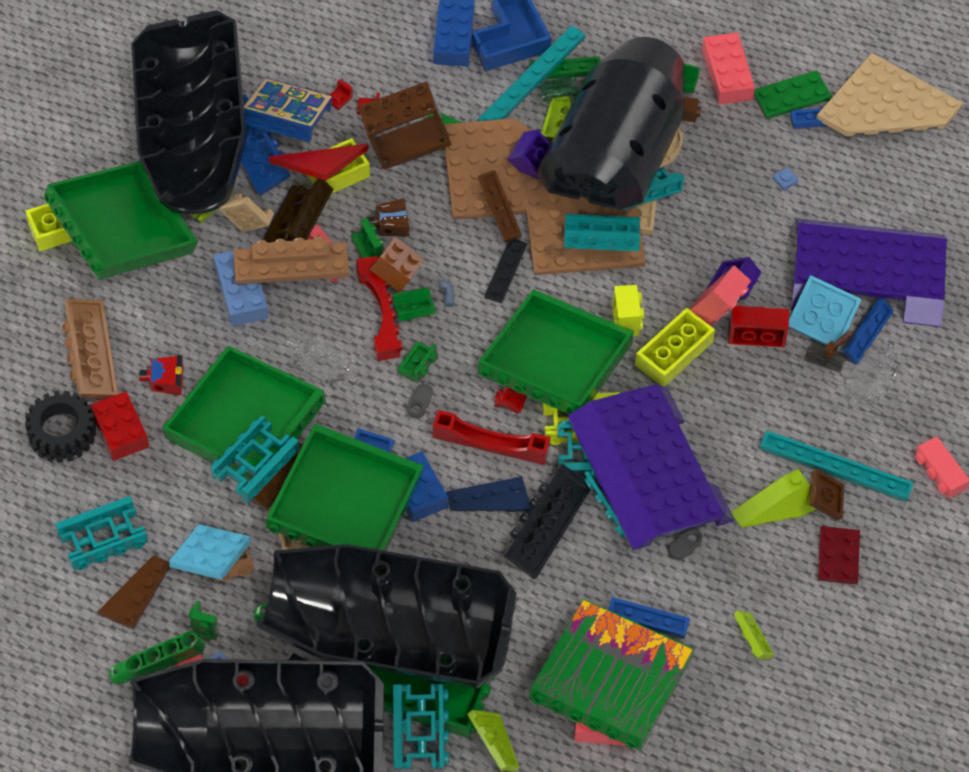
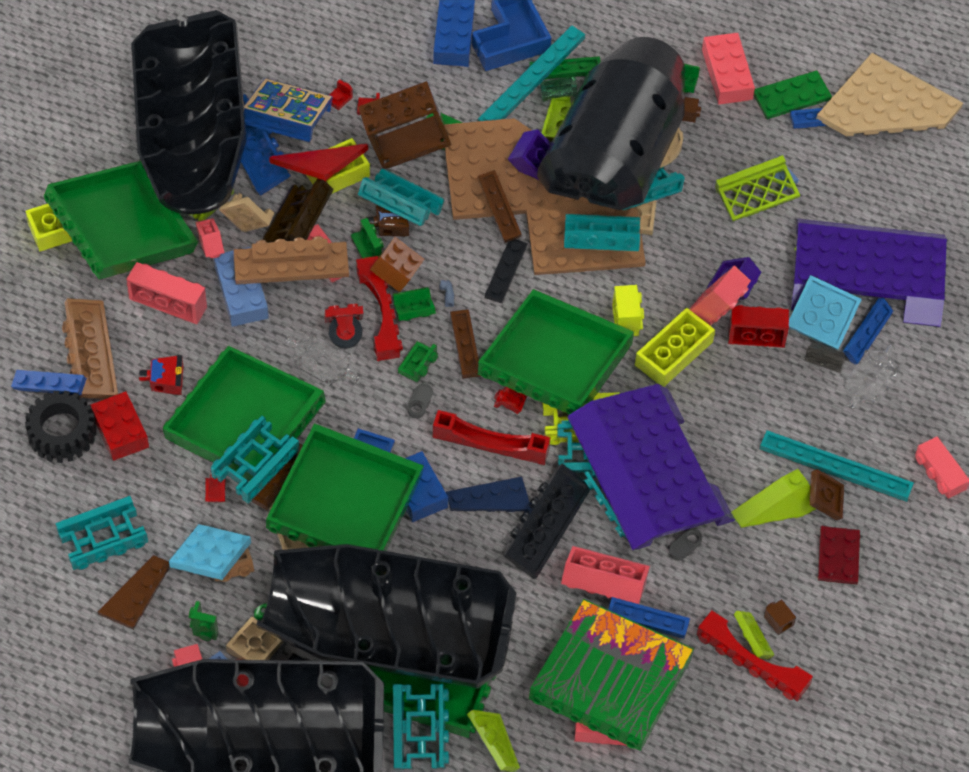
green piece [109,631,205,685] -> none
reddish brown piece [823,331,853,359] -> none
none -> blue plate [11,370,87,396]
none -> coral brick [126,262,207,324]
none -> coral brick [195,218,224,258]
none -> red bracket [205,474,226,502]
none -> tan piece [226,617,284,660]
none -> plate [324,304,364,349]
none -> teal fence [358,168,445,226]
none -> reddish brown plate [450,309,480,379]
none -> coral brick [561,546,650,604]
none -> red arch [697,610,813,702]
none -> lime fence [715,155,800,221]
none -> reddish brown brick [764,599,796,635]

